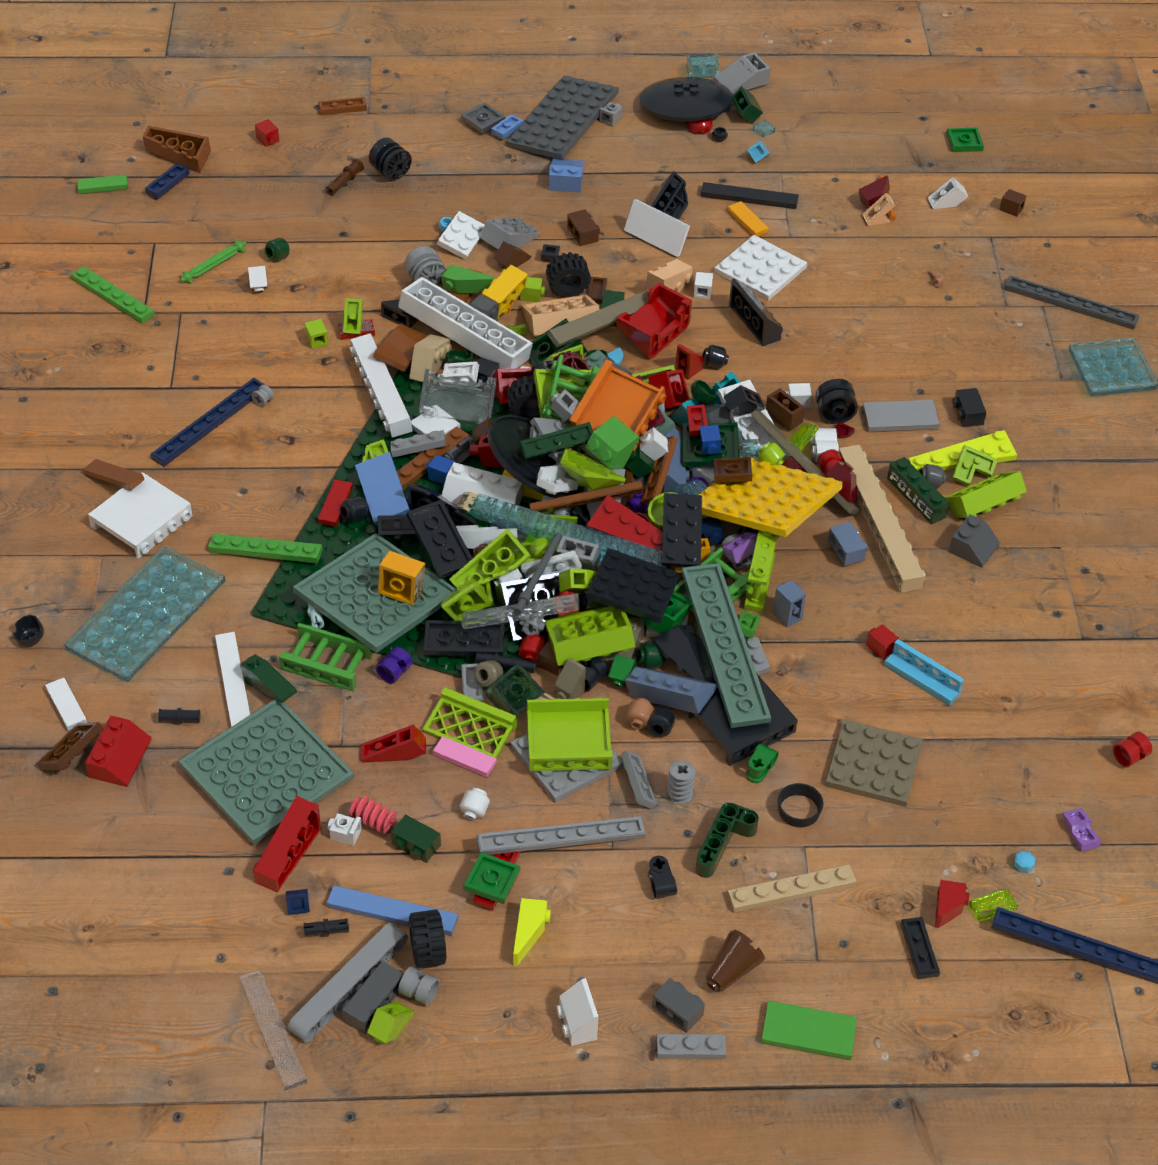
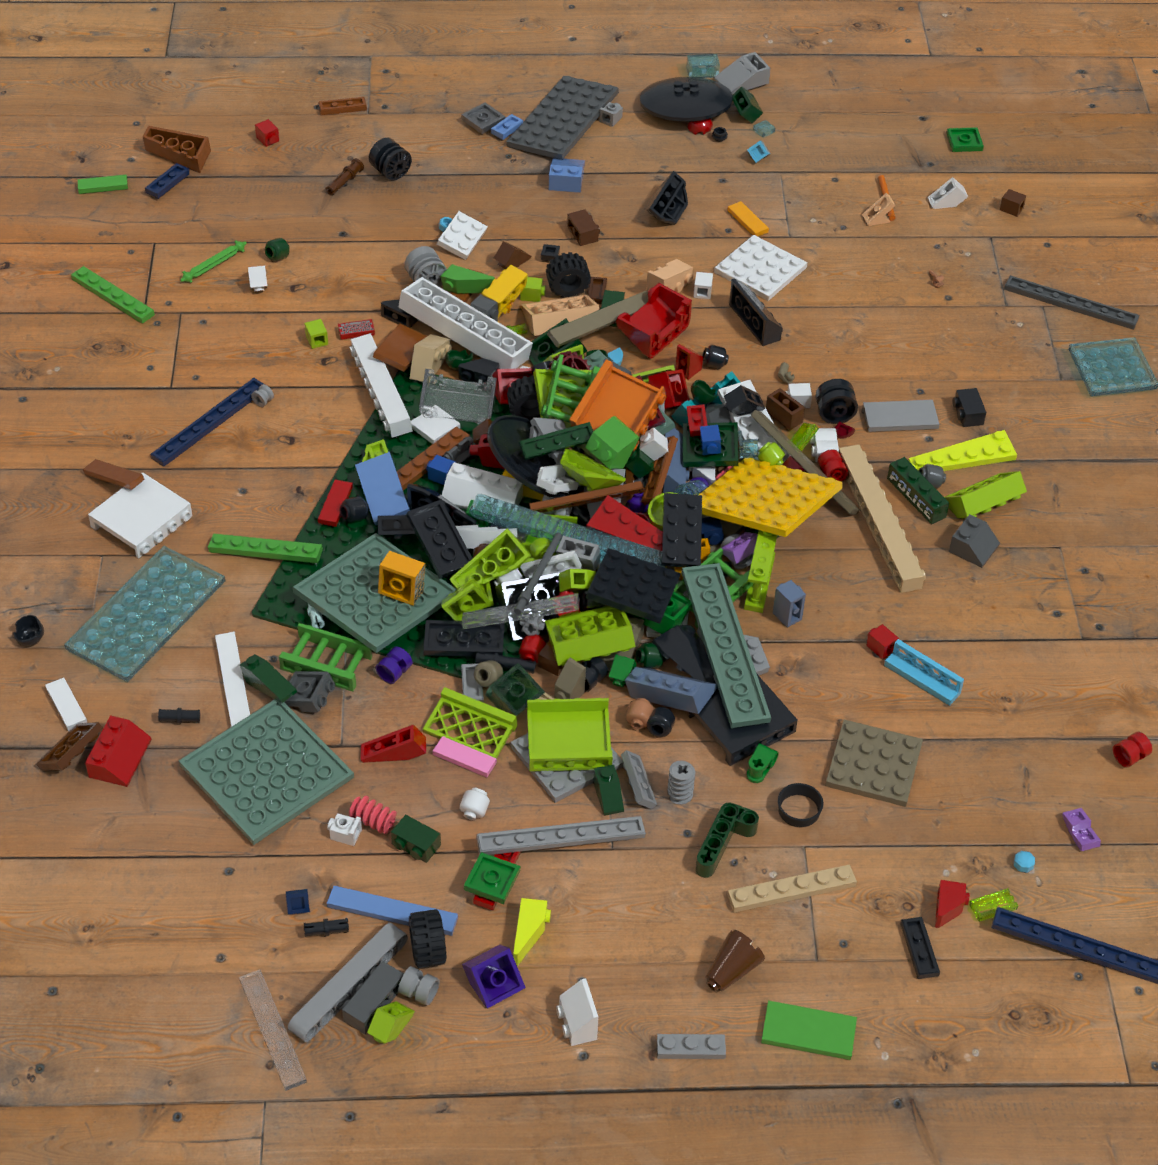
red wedge [253,795,321,893] -> none
lime slope [343,298,364,334] -> none
light grey plate [391,430,446,457] -> none
white bracket [437,362,479,387] -> none
tan tile [457,492,477,512] -> none
light grey slope [480,217,541,249] -> none
light grey brick [549,389,580,423] -> none
white tile [624,199,690,257] -> none
black piece [648,855,677,899] -> none
dark grey brick [652,978,705,1033] -> none
black tile [701,182,799,209] -> none
reddish brown plate [714,457,752,484] -> none
bright green plate [739,611,761,638] -> none
dark red slope [825,462,857,504] -> none
sand blue brick [828,522,868,566] -> none
dark red slope [859,175,890,209] -> none
lime plate [951,445,998,486] -> none
none -> dark grey plate [284,671,335,712]
none -> dark purple slope [462,944,526,1008]
none -> dark green slope [593,764,624,816]
none -> dark tan arm [778,362,795,384]

